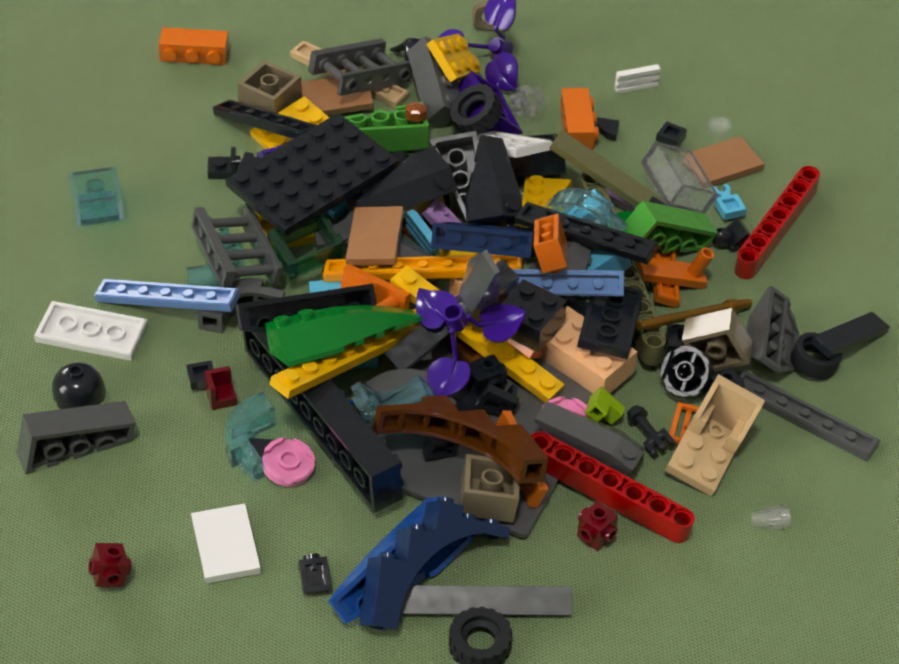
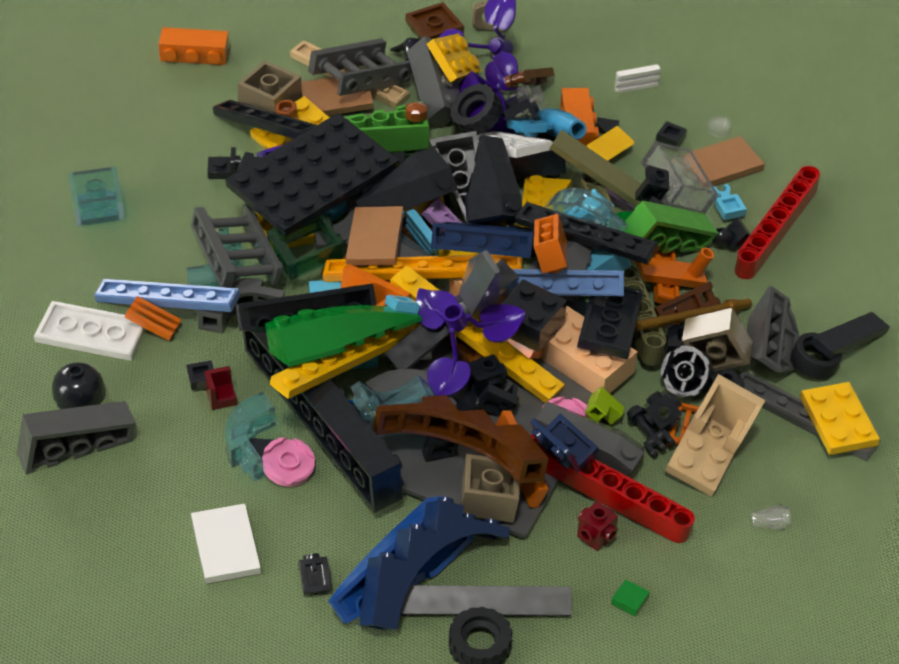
dark red brick [88,543,132,587] -> none
none -> orange tile [125,296,182,341]
none -> dark orange tile [275,100,298,118]
none -> medium azure tile [385,295,420,314]
none -> reddish brown plate [405,2,464,39]
none -> black bracket [503,94,540,120]
none -> reddish brown plate [504,67,555,89]
none -> dark azure plate [507,108,587,139]
none -> dark blue bracket [530,413,600,473]
none -> yellow slope [586,126,635,161]
none -> green tile [611,579,650,617]
none -> black bracket [635,165,670,202]
none -> black brick [644,390,682,430]
none -> reddish brown plate [654,281,721,331]
none -> yellow plate [800,382,880,455]

